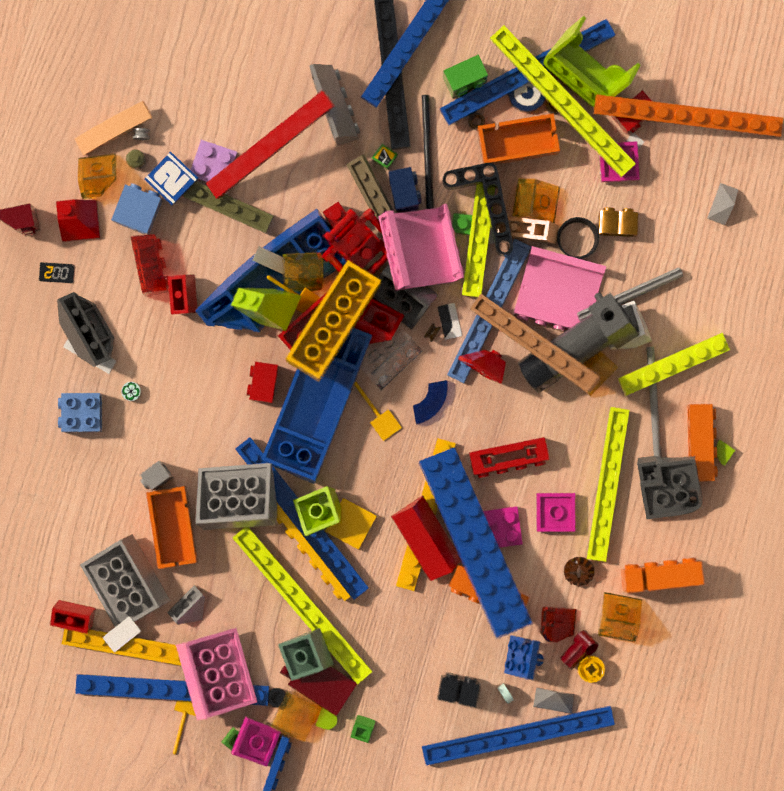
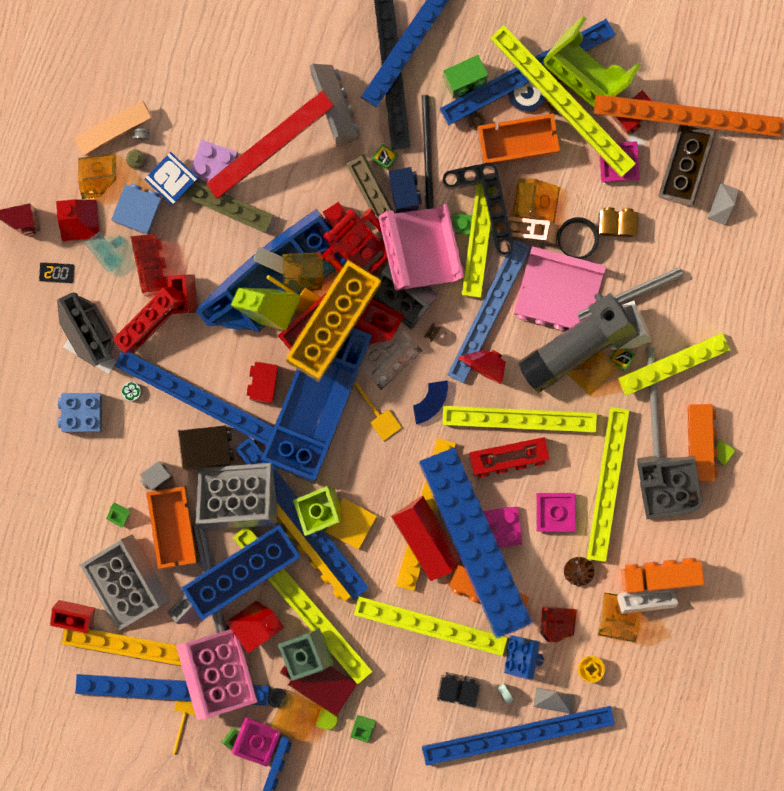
white sticker [103,617,141,652] -> none
sticker [438,303,462,340] -> none
medium nougat plate [470,294,601,394] -> none
dark red piece [560,630,599,670] -> none
none -> clear light blue plate [85,231,125,273]
none -> bright green plate [106,502,131,528]
none -> red brick [113,287,186,353]
none -> blue plate [114,351,274,445]
none -> dark brown slope [178,425,234,470]
none -> blue brick [181,524,300,621]
none -> light grey axle [193,524,226,633]
none -> red slope [226,601,285,653]
none -> neon yellow plate [354,596,508,656]
none -> neon yellow plate [442,406,597,433]
none -> slope [608,349,636,371]
none -> white plate [617,588,678,614]
none -> dark brown slope [658,125,716,205]

